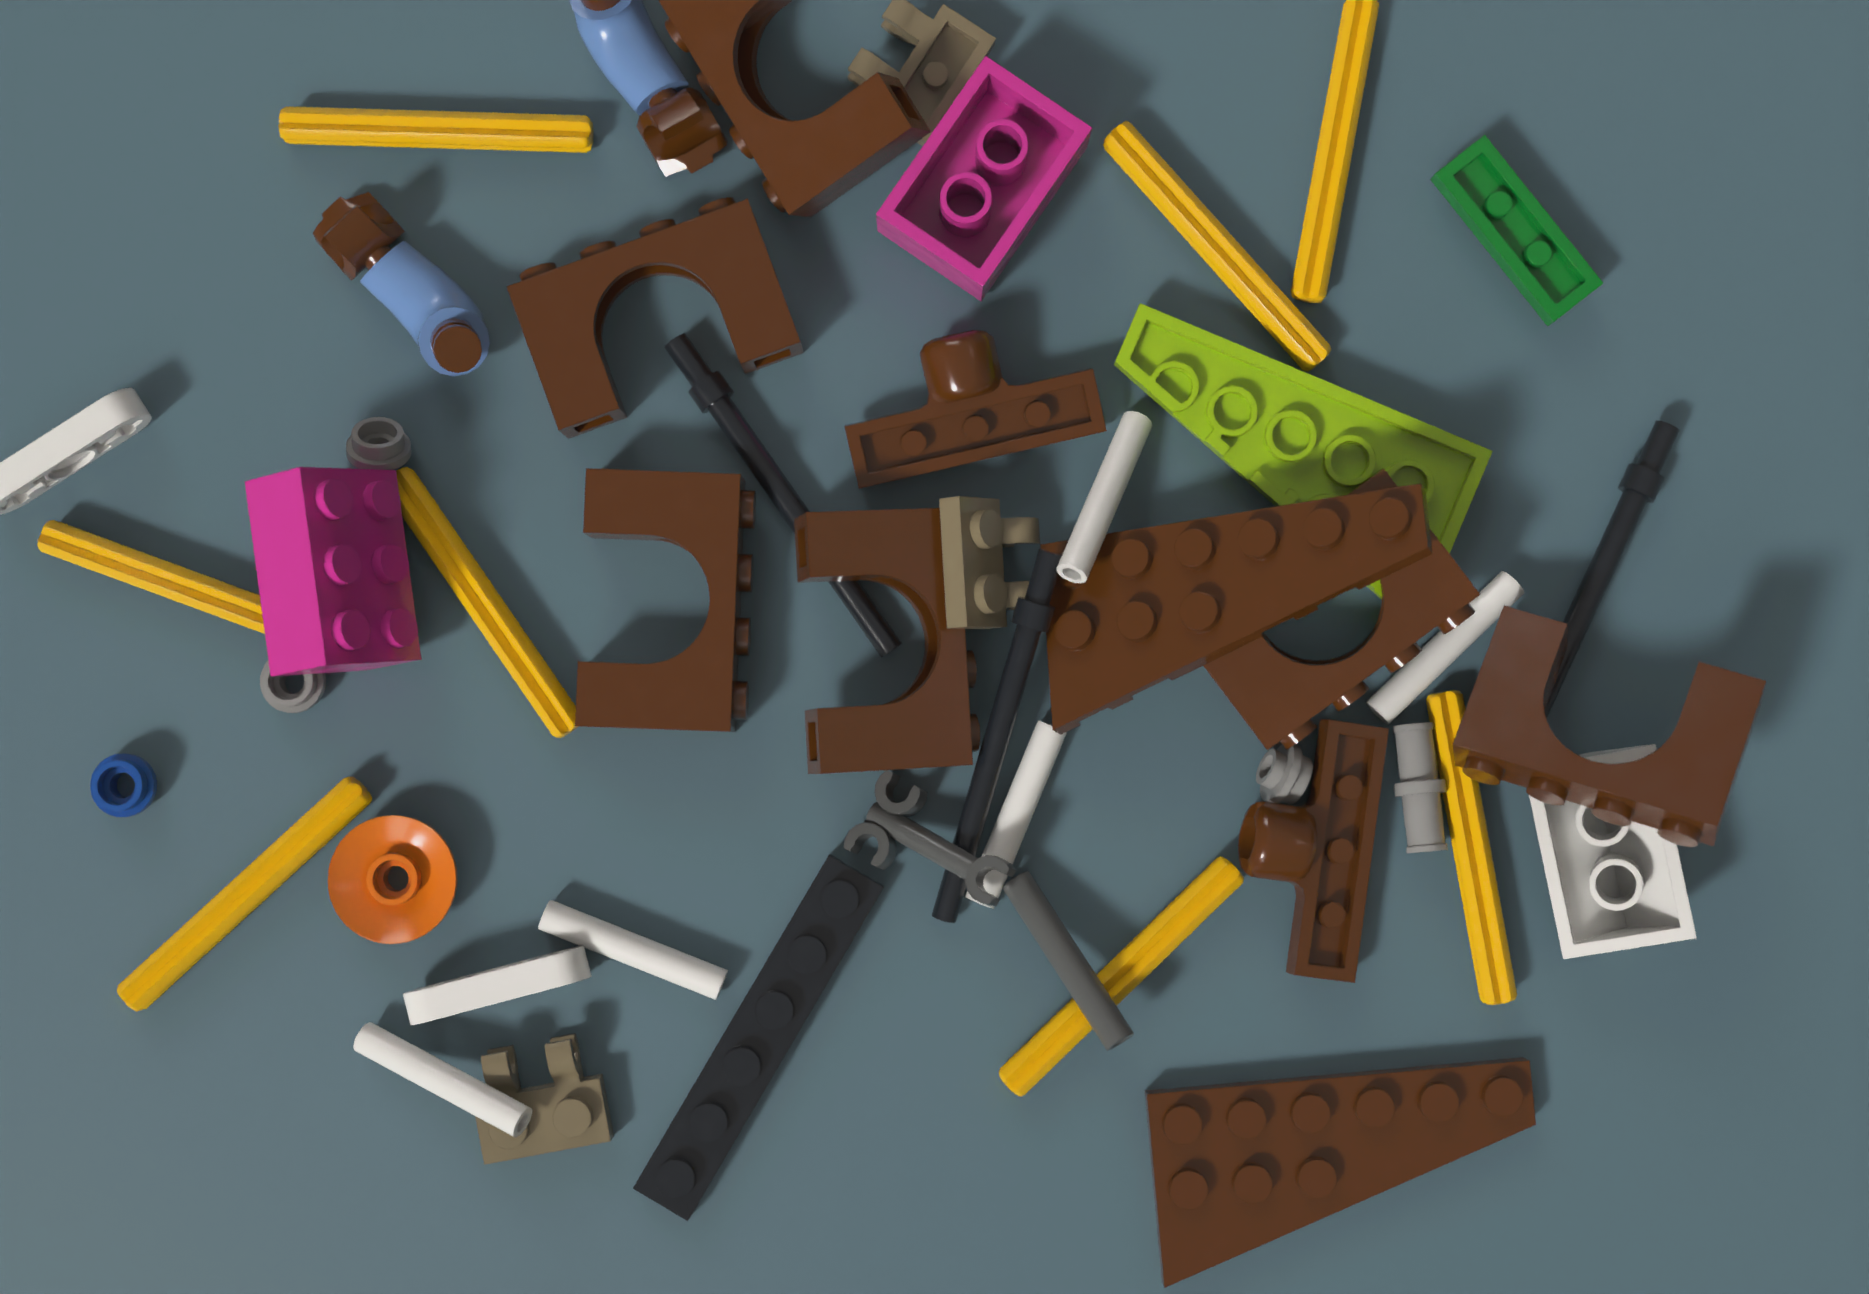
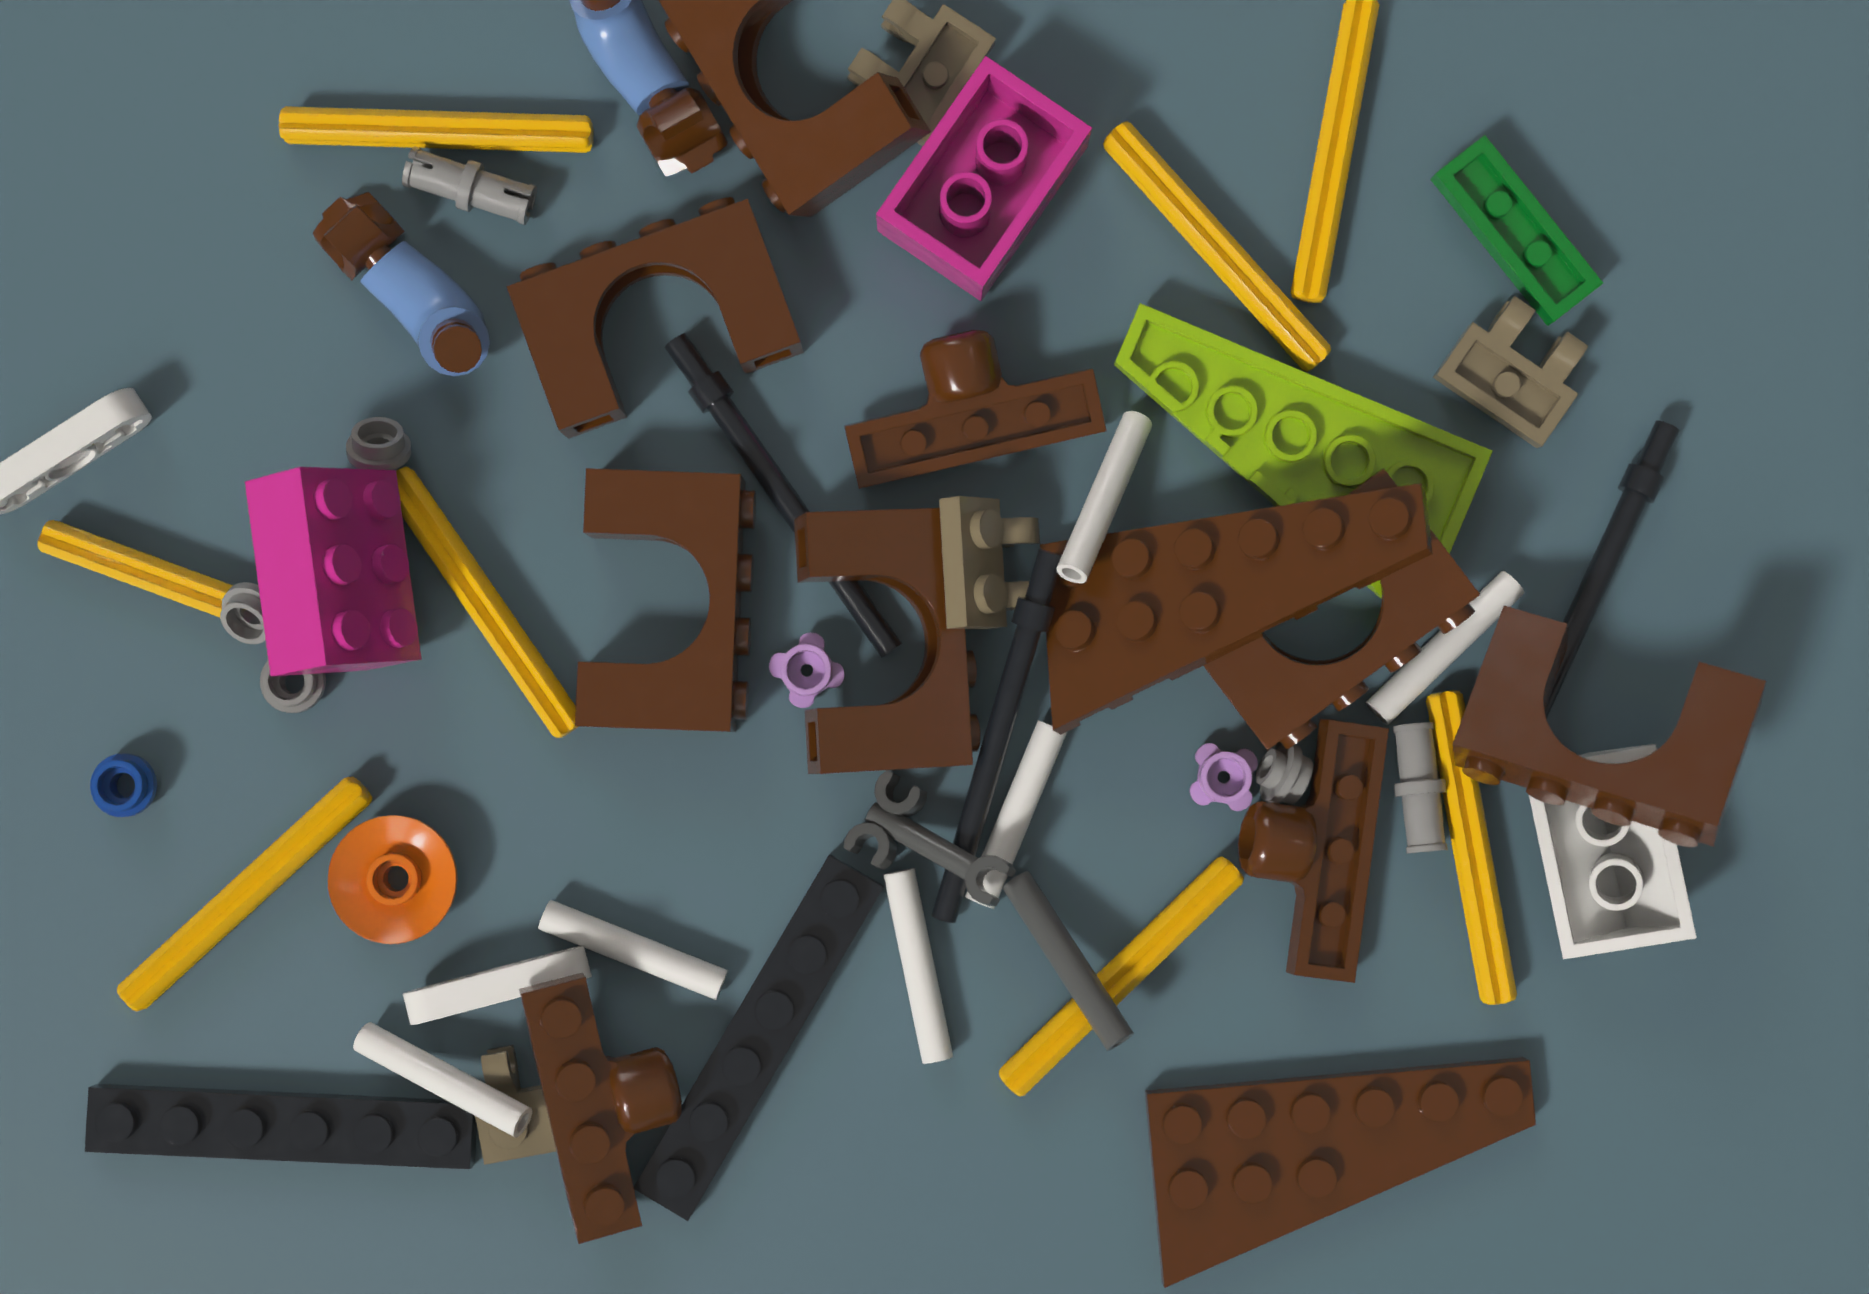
none -> black plate [85,1084,477,1169]
none -> light grey plate [220,582,266,644]
none -> light grey pin [402,146,537,225]
none -> reddish brown plate [519,972,682,1244]
none -> lavender plate [769,633,845,708]
none -> white piece [883,868,953,1064]
none -> lavender plate [1189,743,1258,811]
none -> dark tan plate [1432,296,1588,448]

